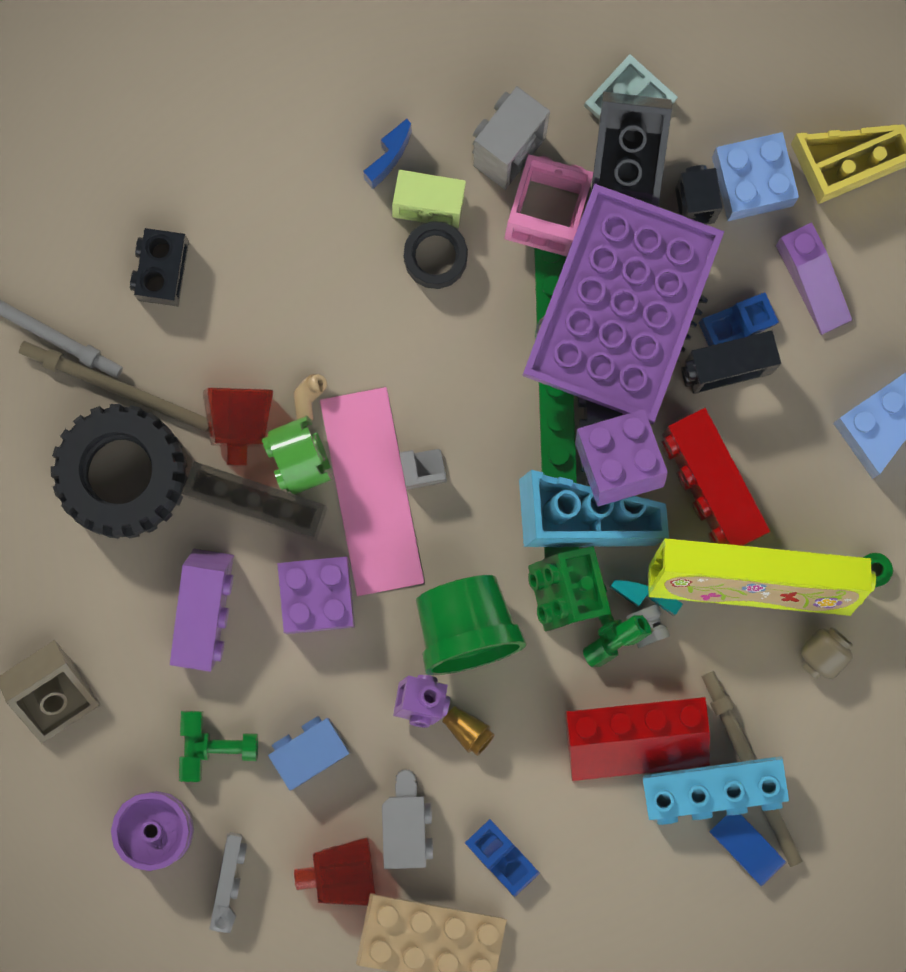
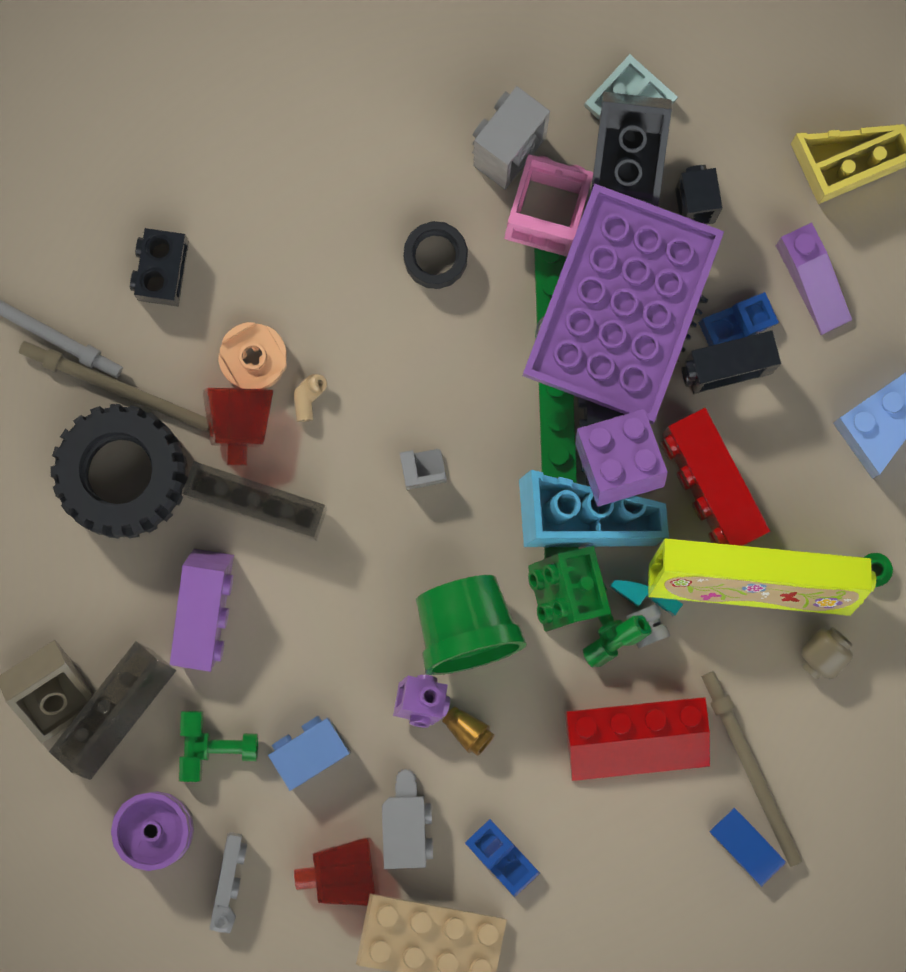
bright green brick [262,416,333,495] -> none
medium lavender brick [277,556,355,634] -> none
bright pink sticker [320,387,424,596] -> none
blue slope [363,119,412,189] -> none
yellowish green hinge [392,170,466,228] -> none
medium azure brick [643,756,789,825] -> none
light blue brick [712,132,799,221] -> none
none -> clear smoke brick [49,641,177,780]
none -> light nougat plate [218,322,287,392]

